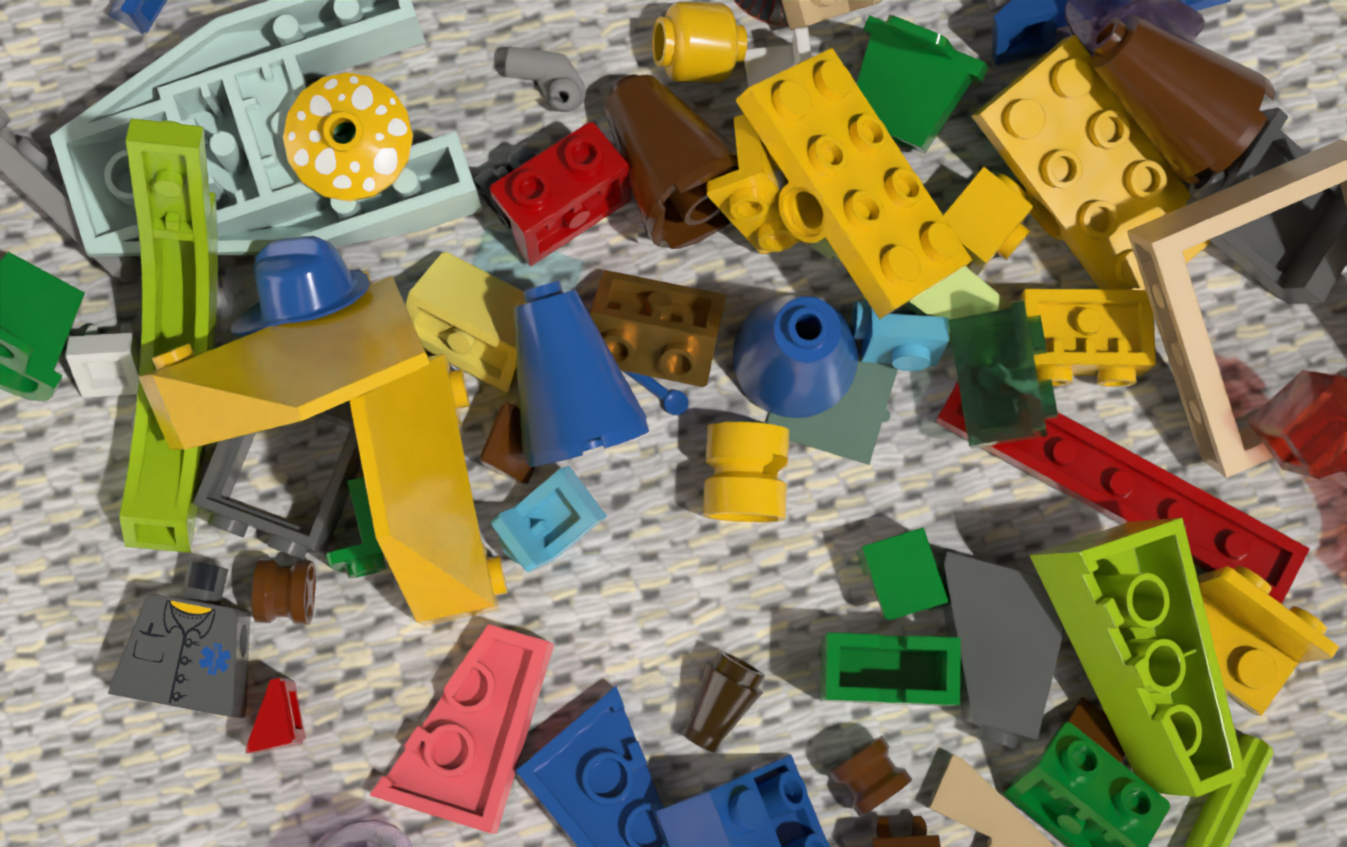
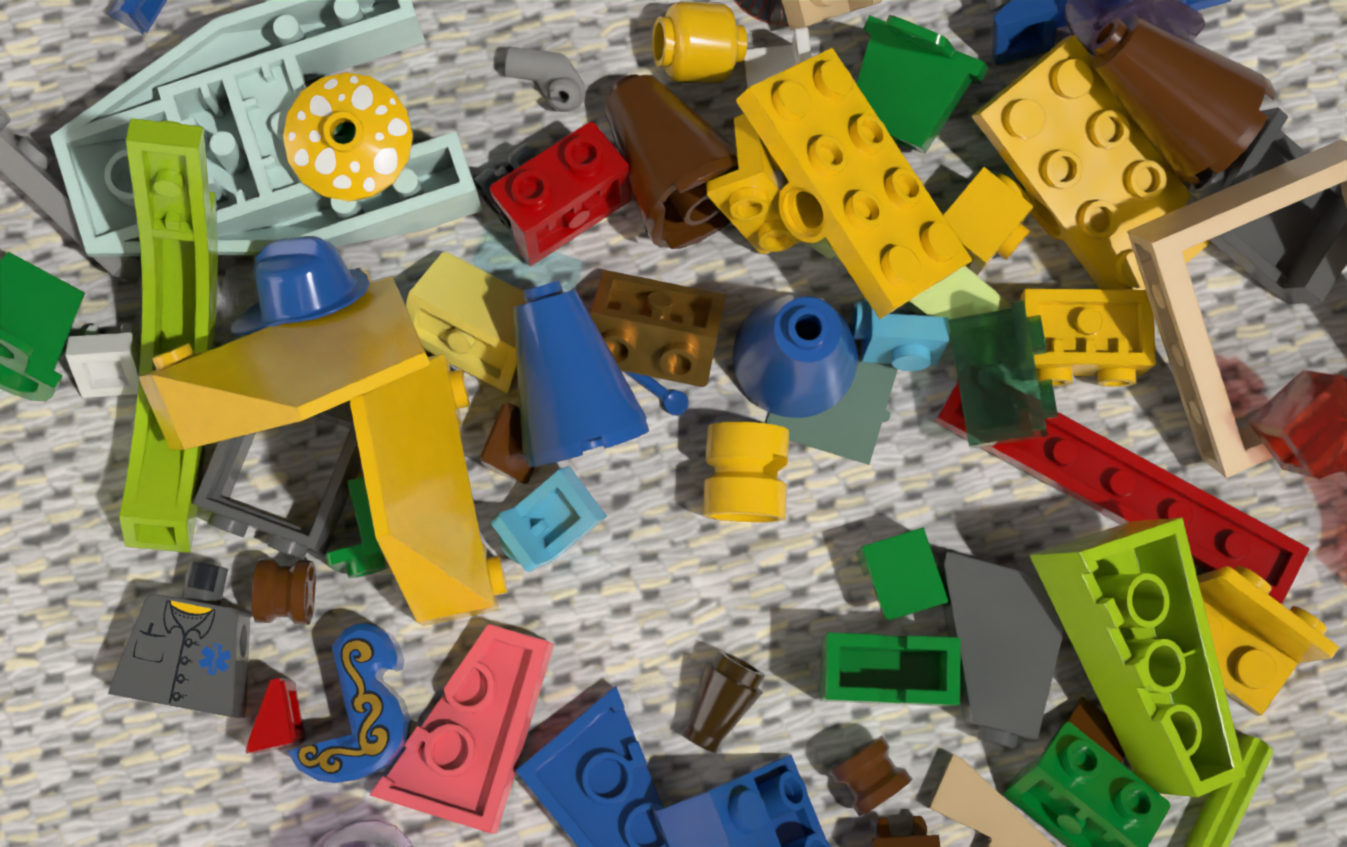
none -> blue animal [288,623,411,783]

